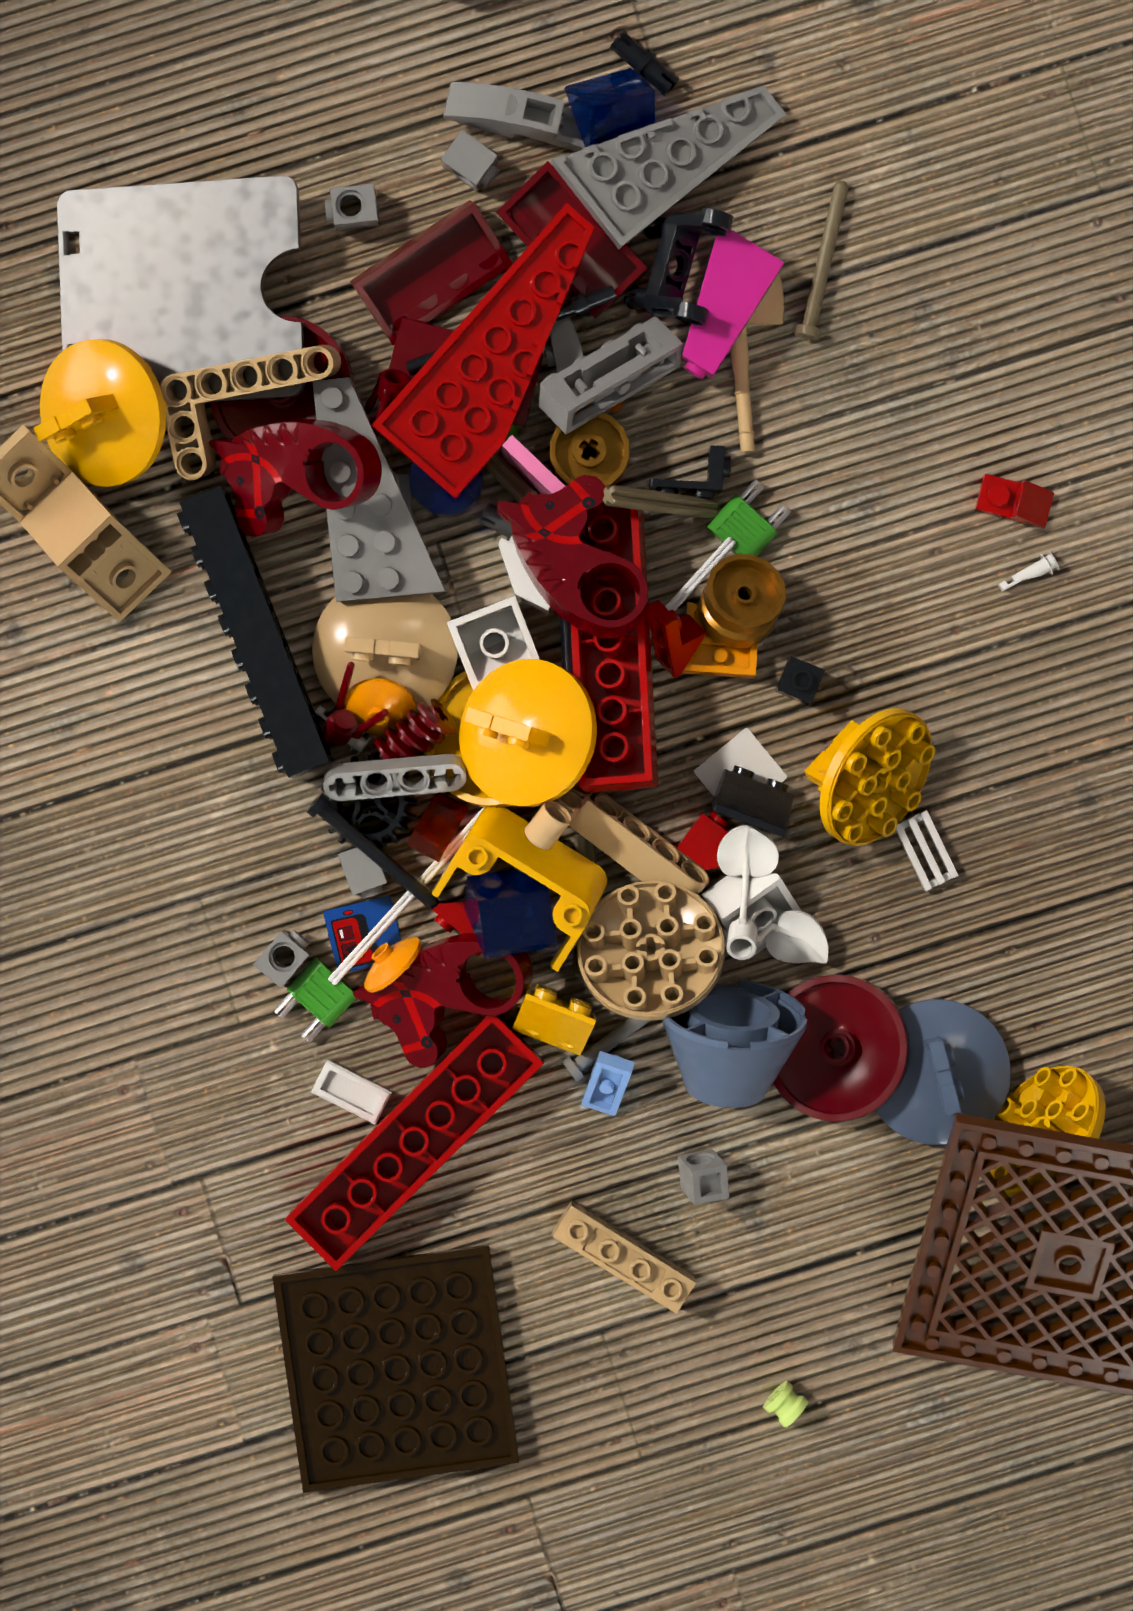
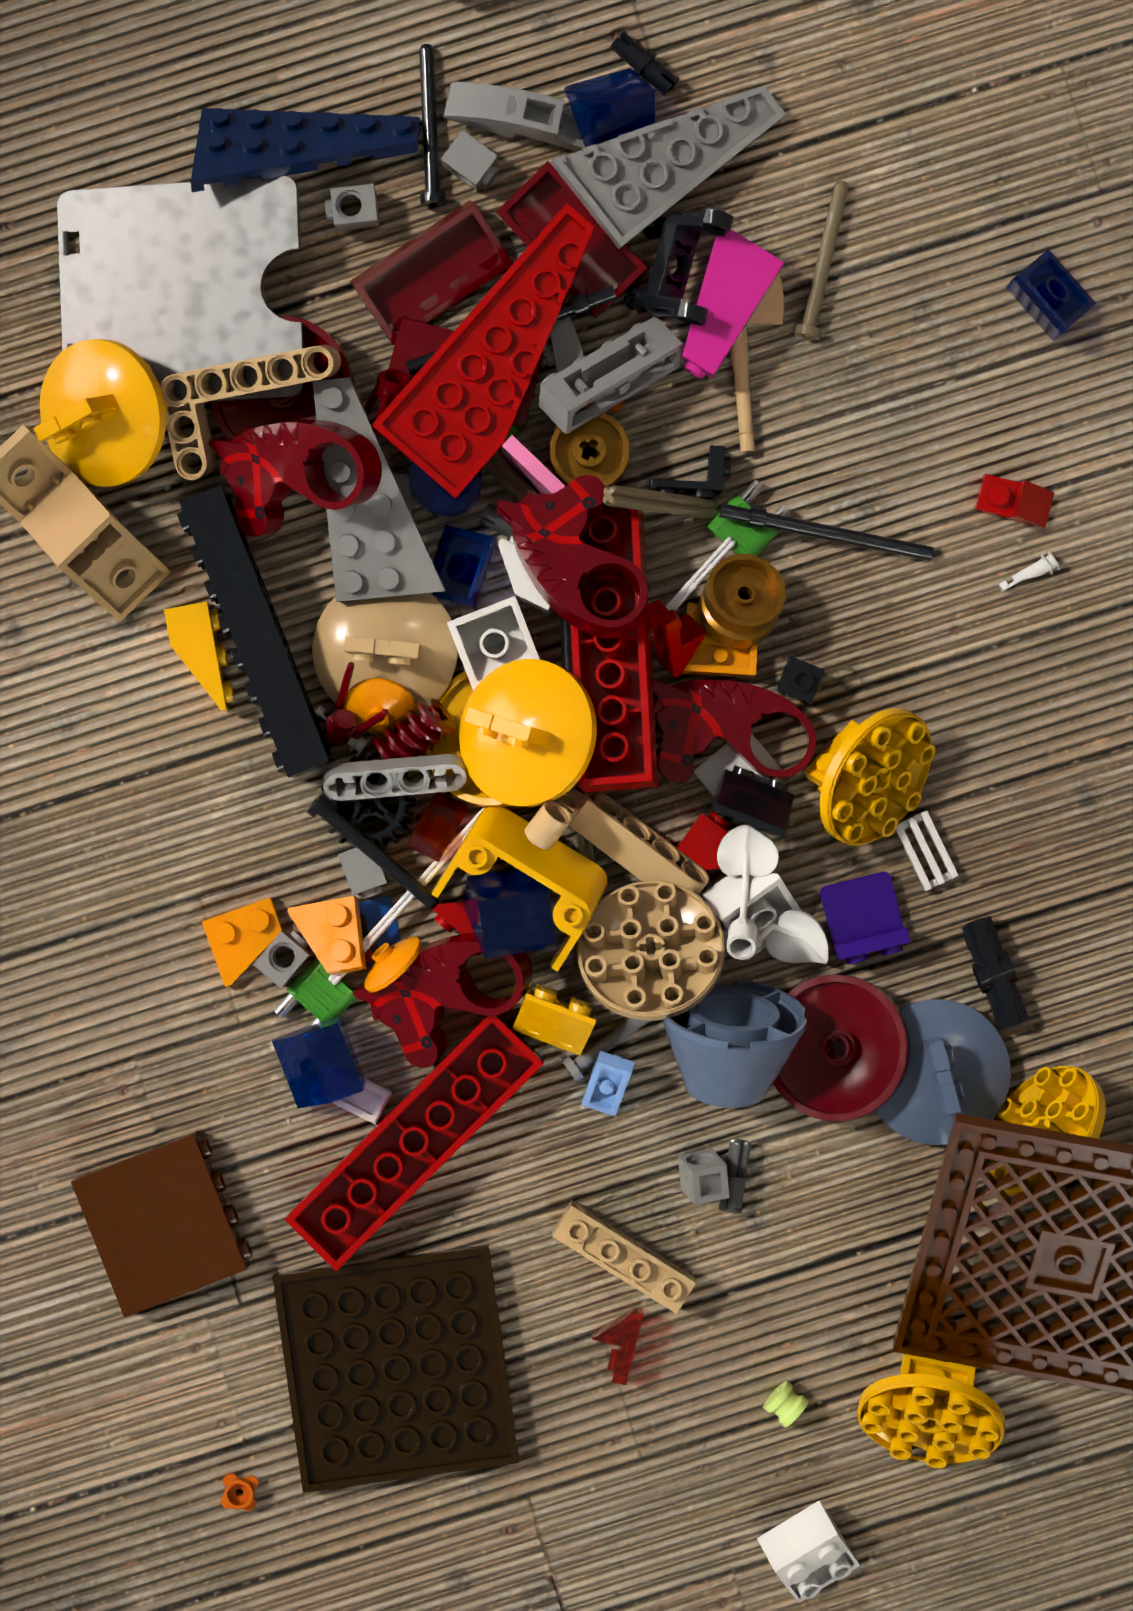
none -> reddish brown panel [71,1130,253,1318]
none -> yellow slope [164,602,235,711]
none -> dark blue wing [191,108,420,192]
none -> light orange wing [202,897,283,987]
none -> orange plate [221,1473,259,1511]
none -> clear blue slope [272,1015,366,1108]
none -> light orange wing [288,896,366,975]
none -> black bar [419,44,446,207]
none -> clear blue slope [431,525,499,611]
none -> clear red slope [592,1307,644,1385]
none -> dark red animal [653,679,816,785]
none -> dark grey axle [718,1139,751,1213]
none -> black bar [719,503,934,561]
none -> white slope [757,1501,860,1603]
none -> dark purple bracket [820,871,911,964]
none -> yellow bracket [857,1354,1005,1468]
none -> black piece [960,916,1029,1029]
none -> clear blue slope [1006,249,1096,341]

